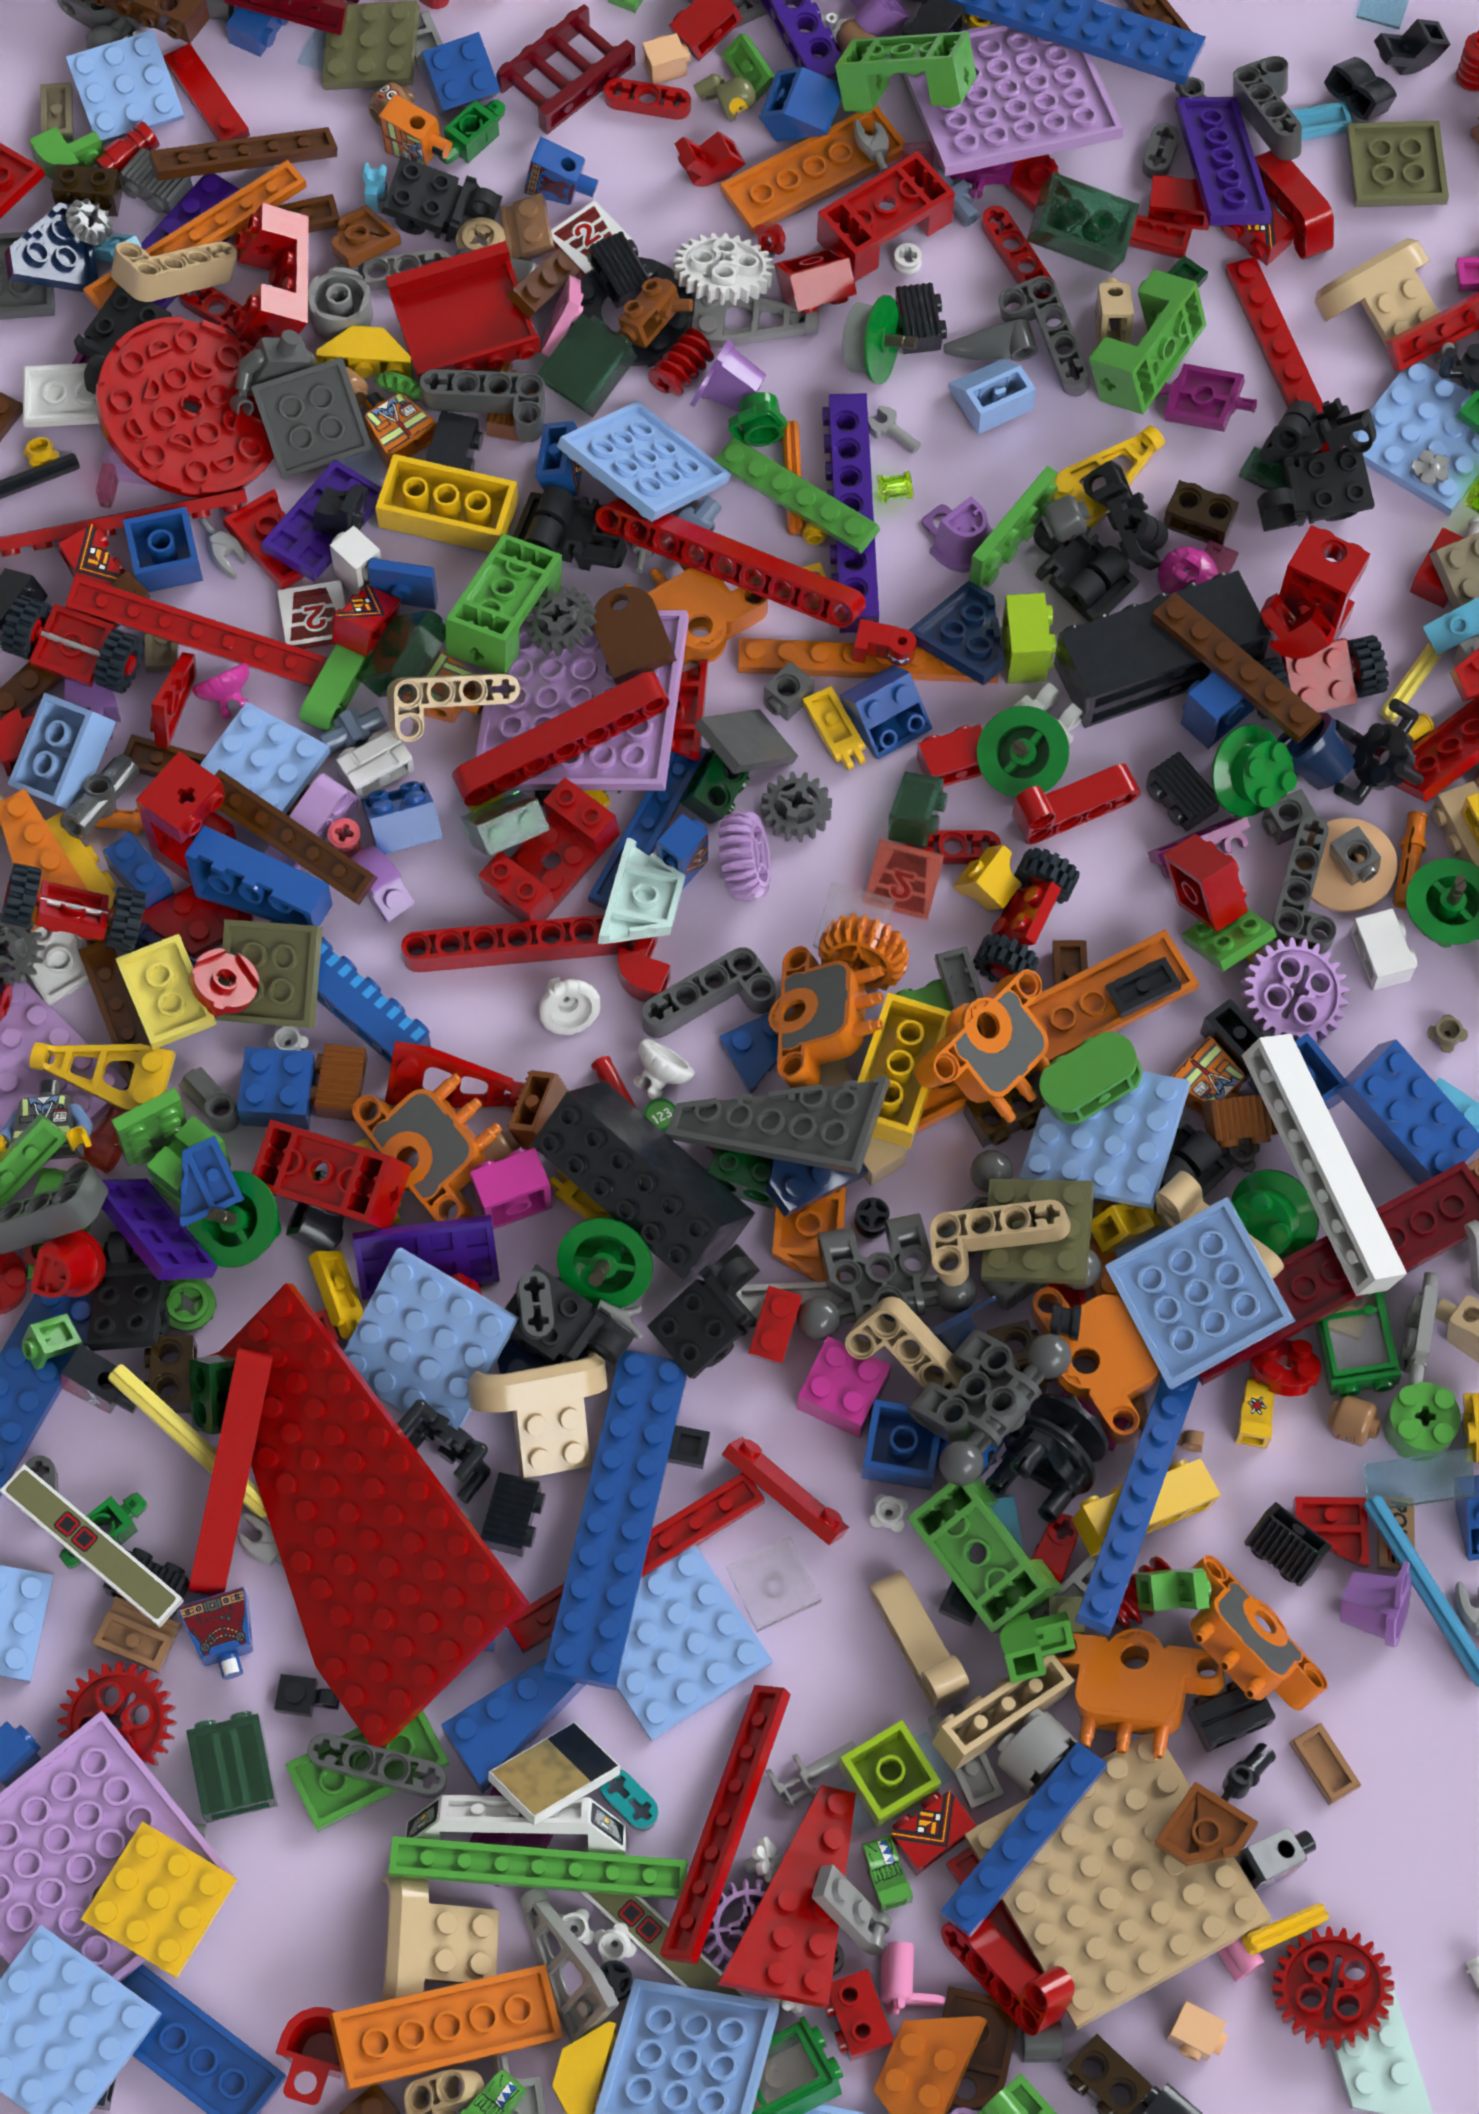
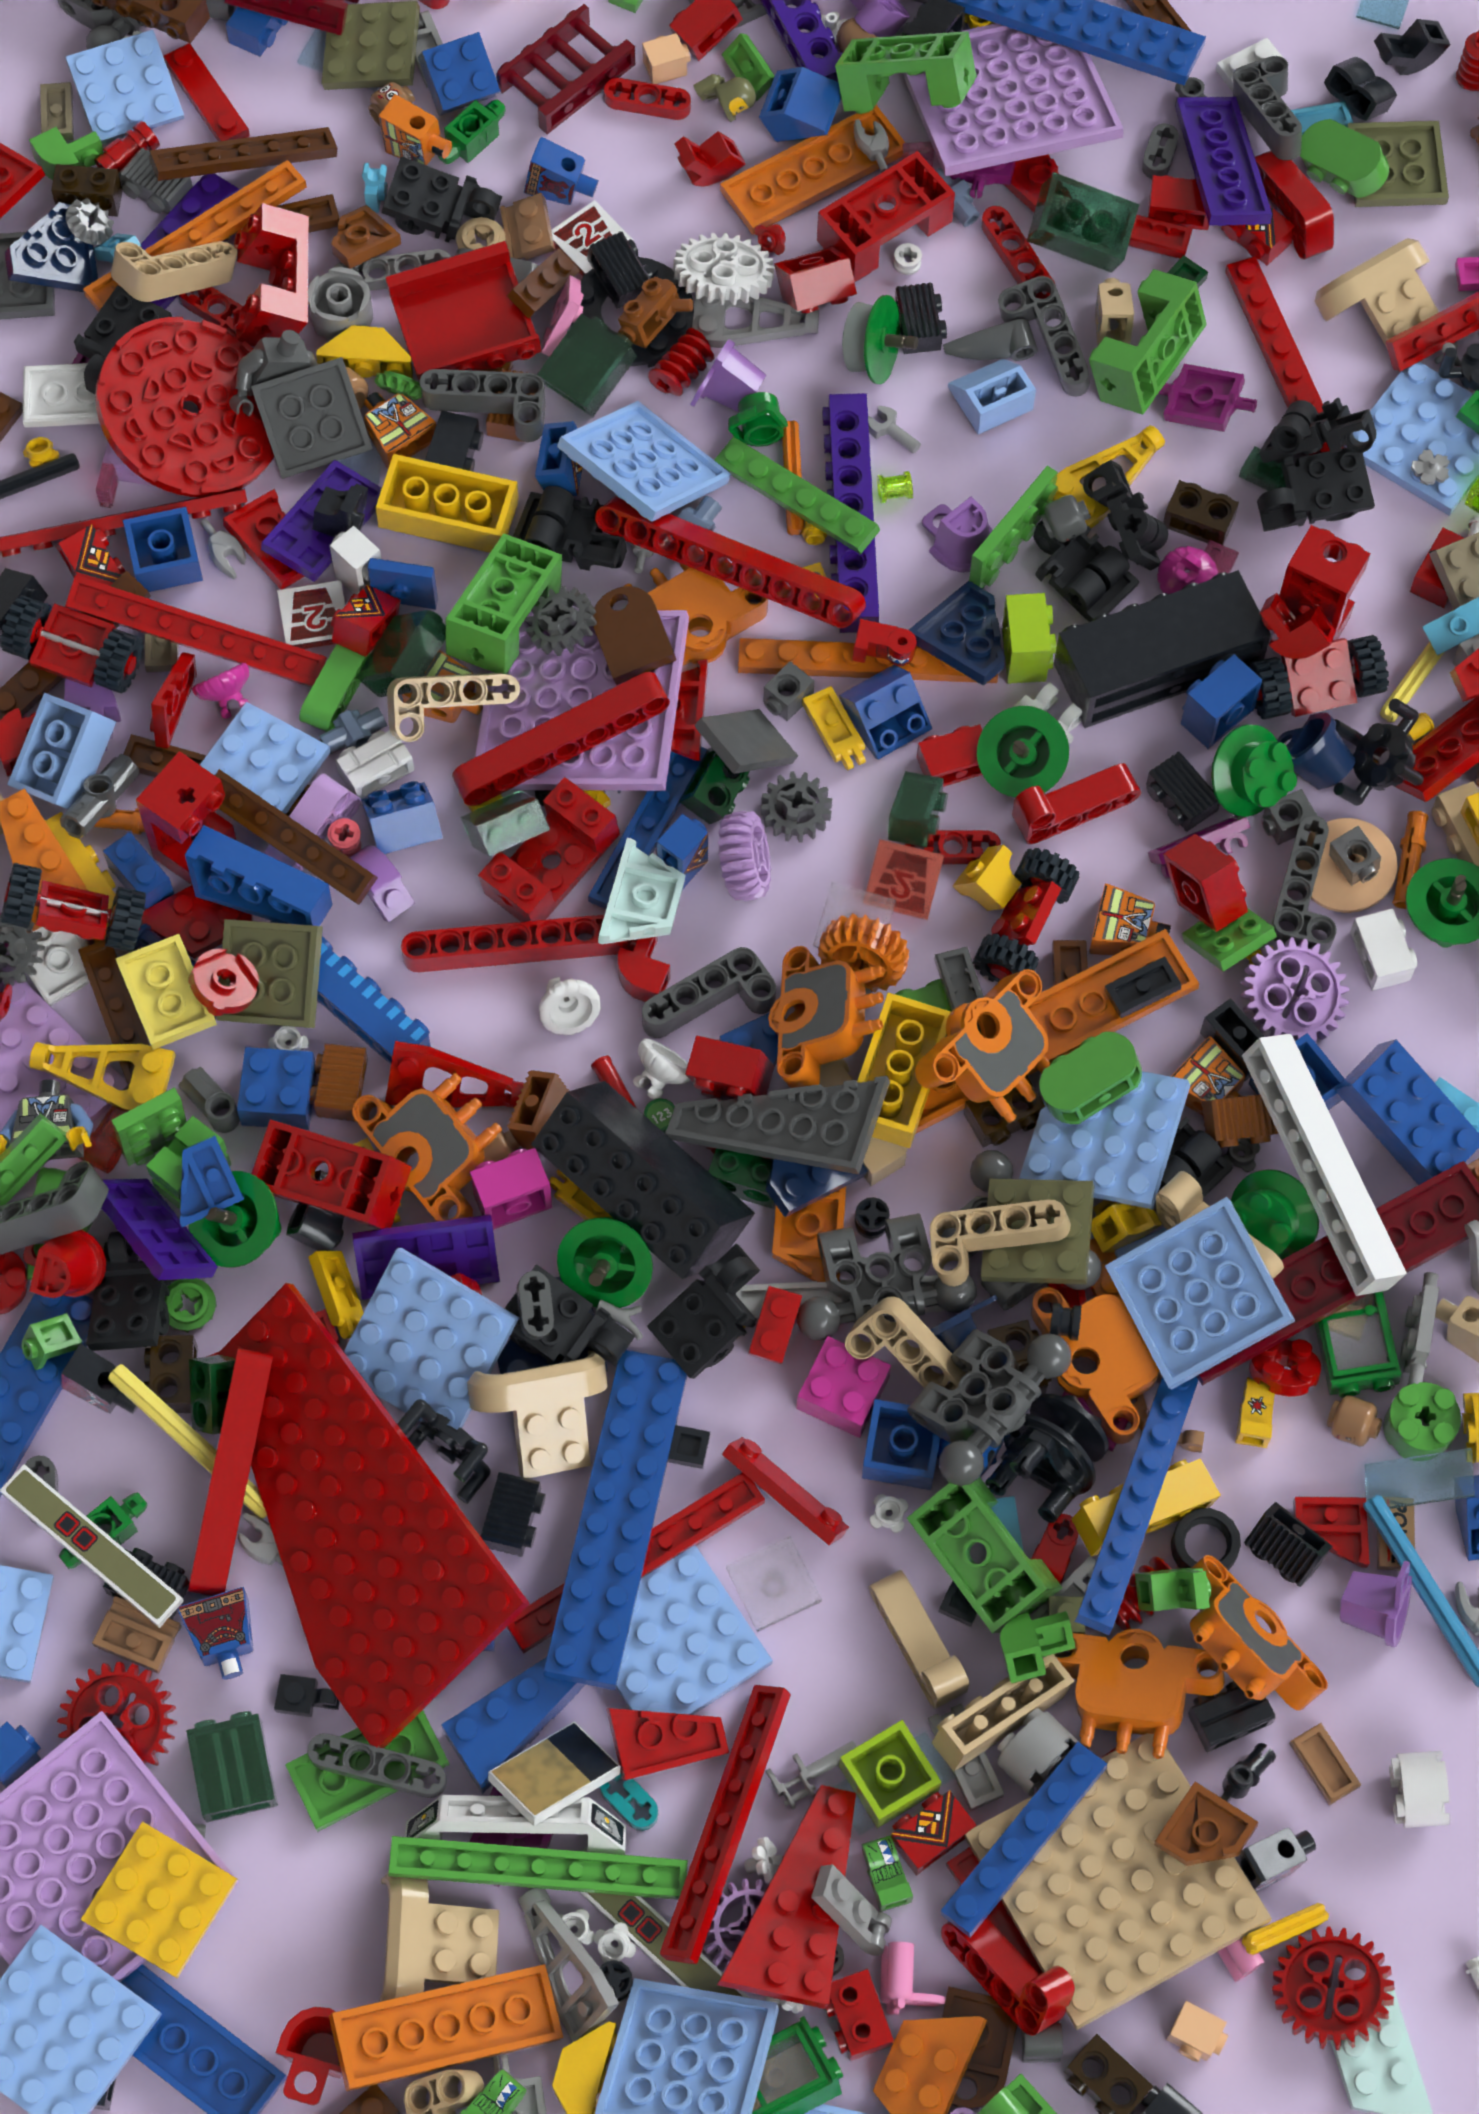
reddish brown plate [1151,592,1322,743] -> none
dark tan plate [1427,1015,1468,1053] -> none
none -> red wing [606,1708,729,1780]
none -> red brick [685,1035,775,1100]
none -> torso [1089,883,1171,956]
none -> black tyre [1171,1508,1241,1570]
none -> white plate [1216,38,1282,92]
none -> bright green brick [1300,119,1389,198]
none -> white brick [1389,1751,1450,1828]

